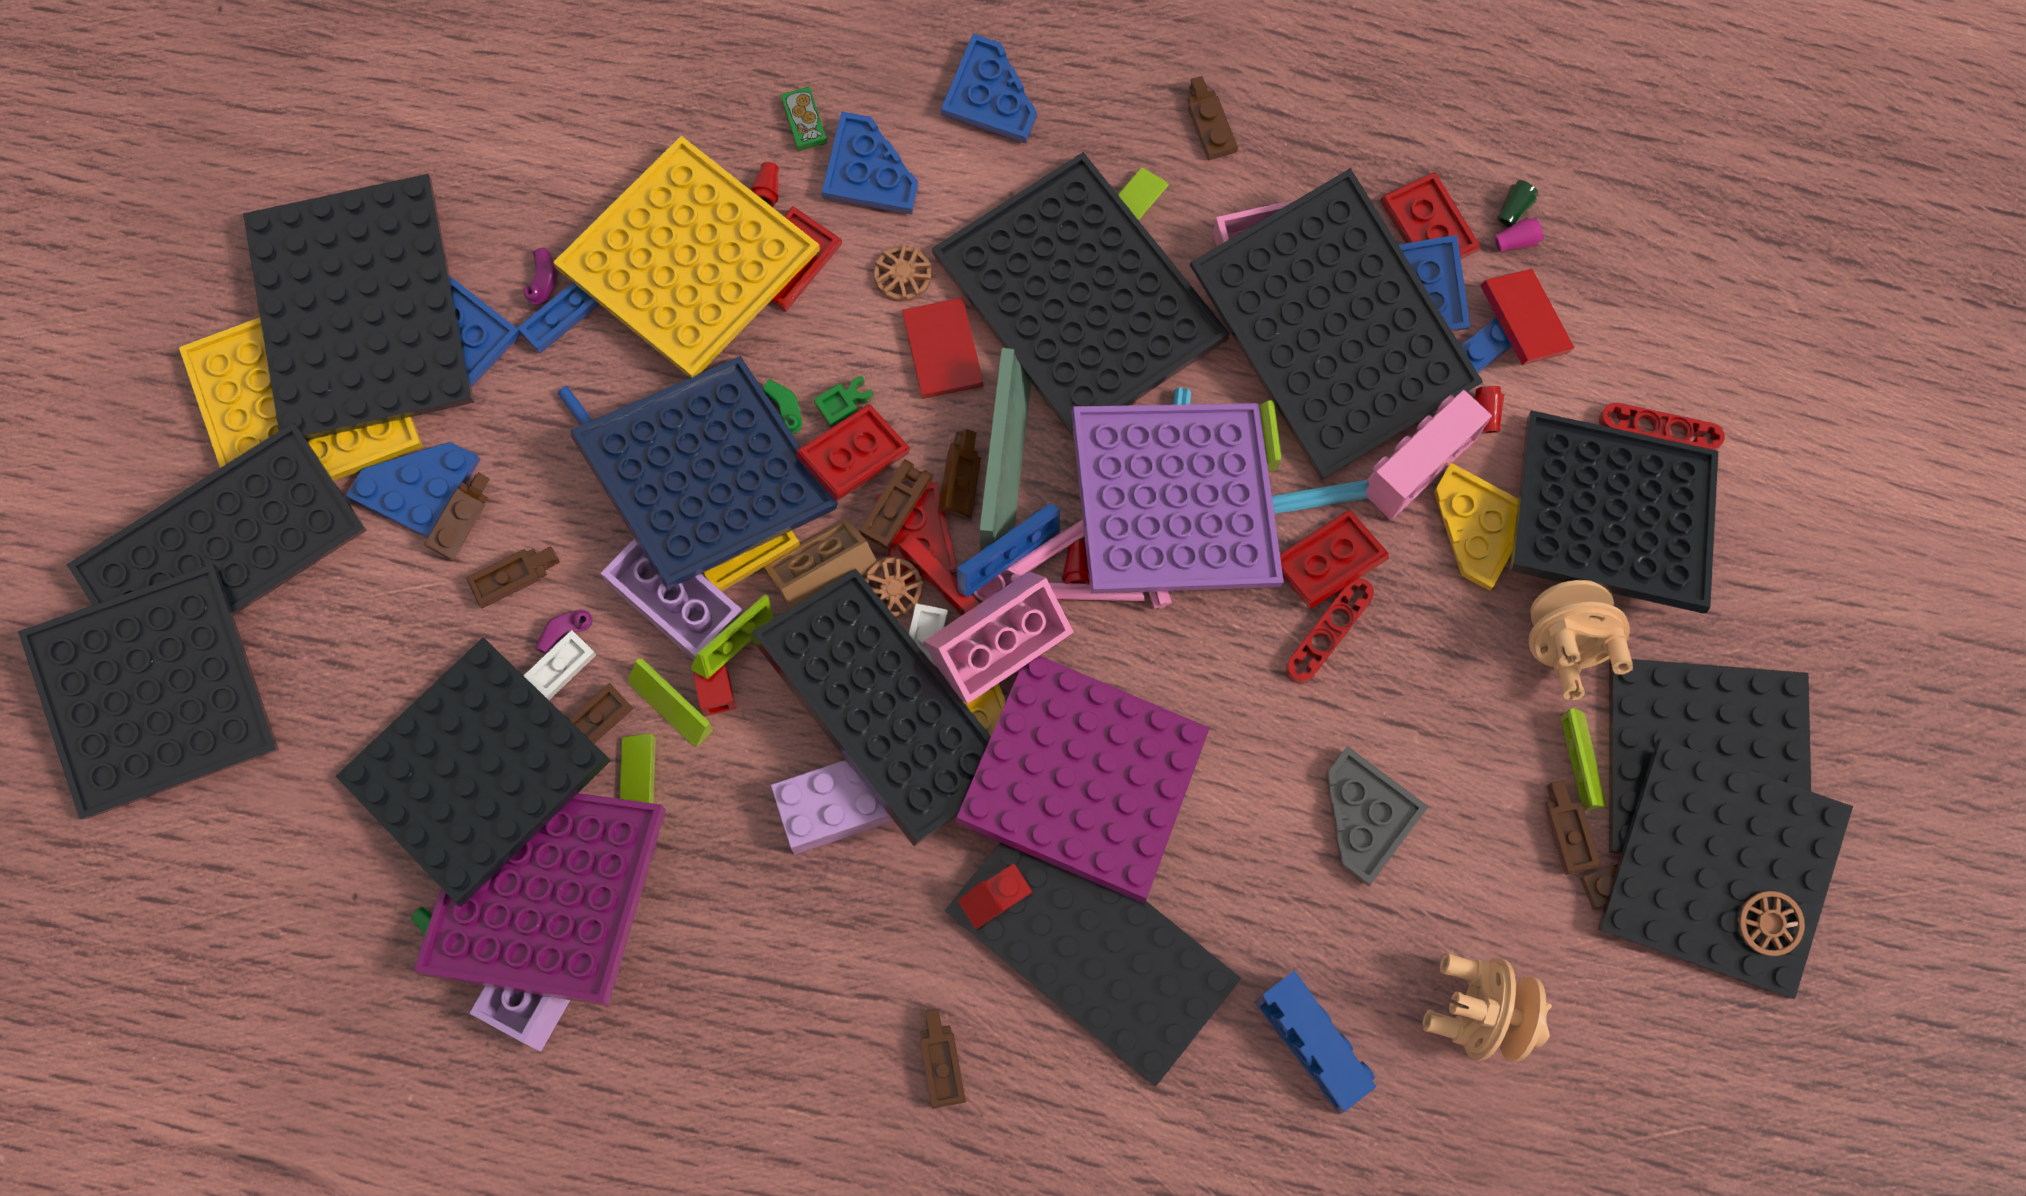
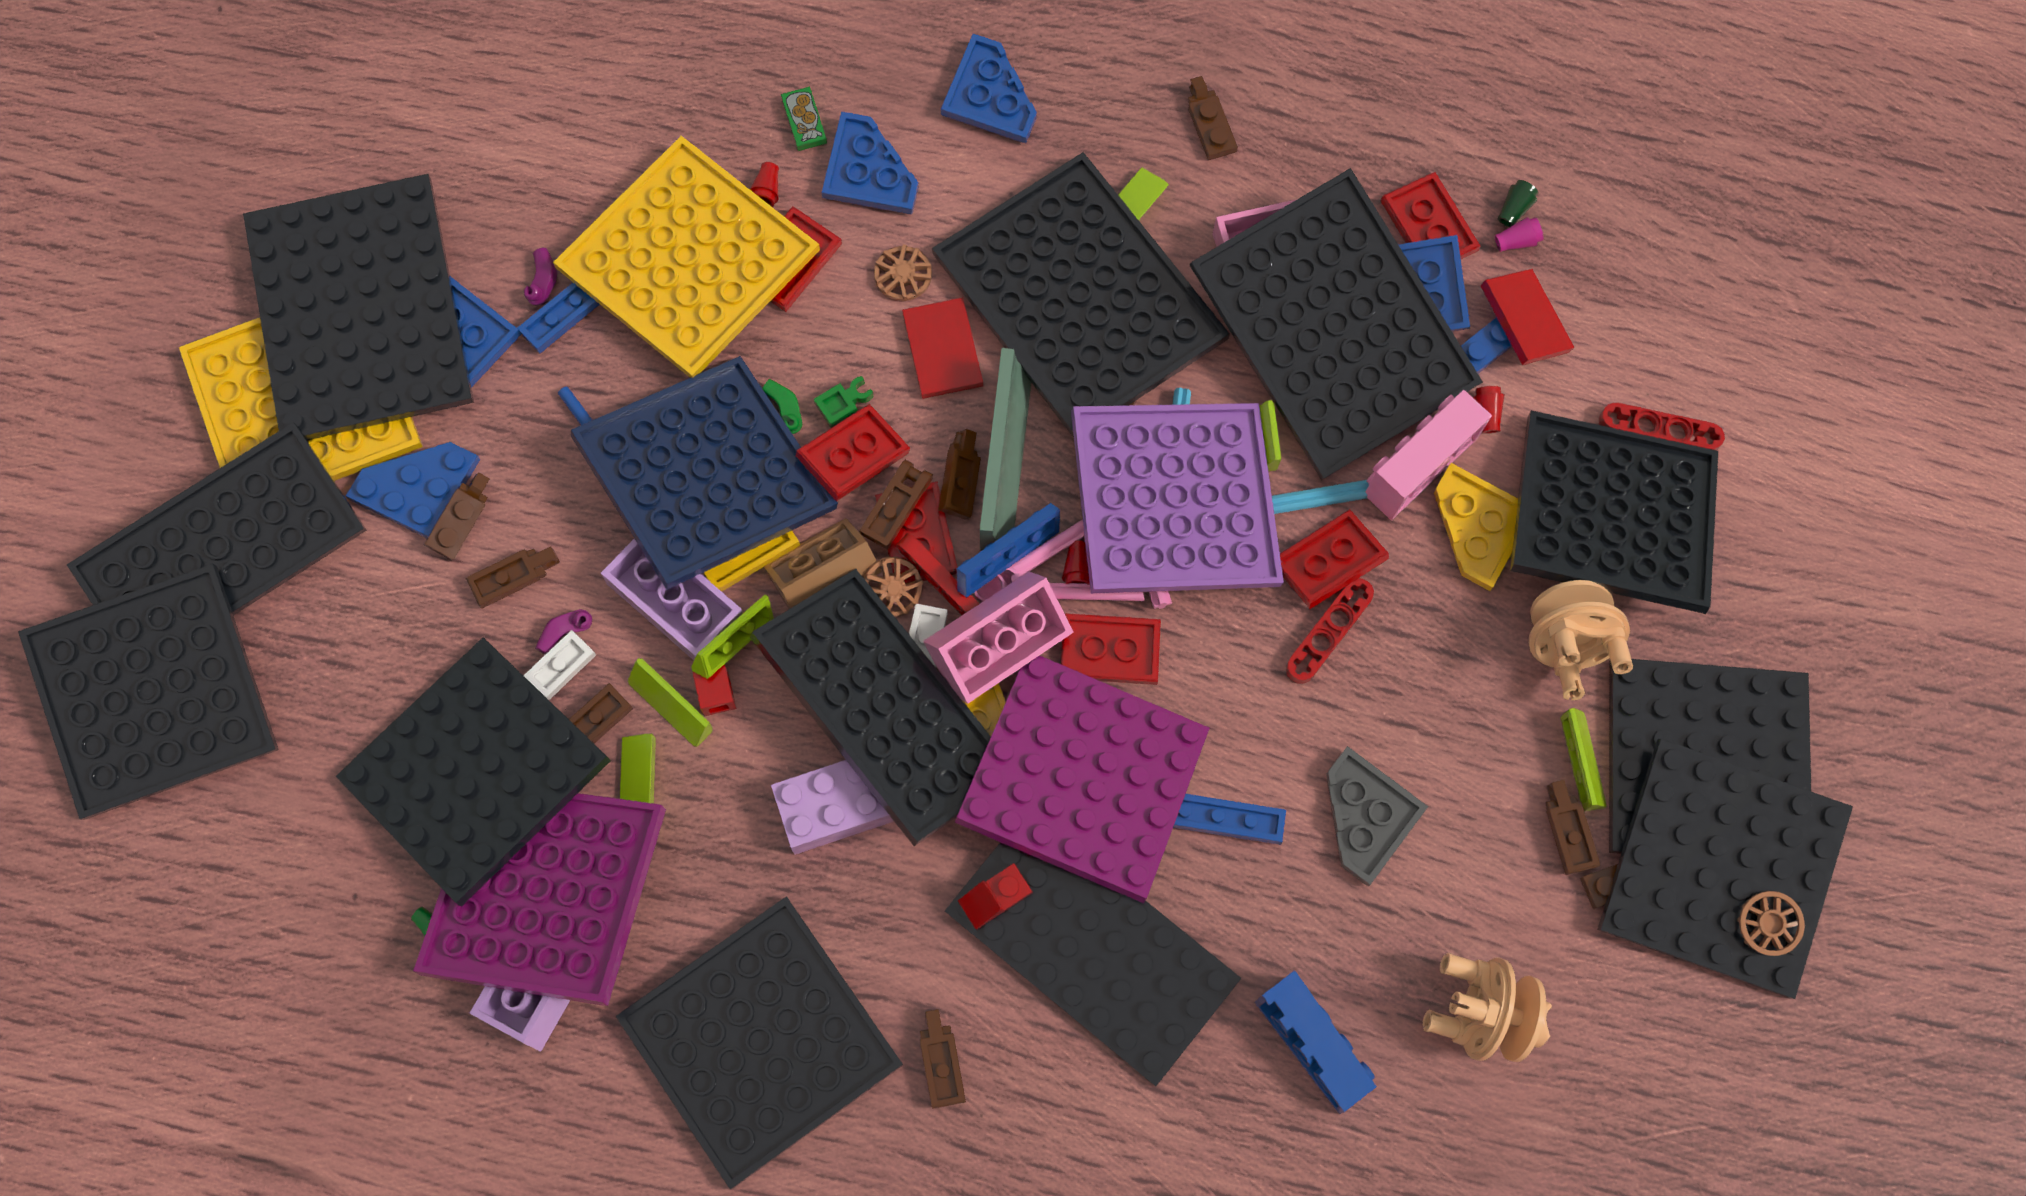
none -> black plate [616,896,903,1190]
none -> red tile [1061,613,1161,685]
none -> blue plate [1173,794,1286,845]

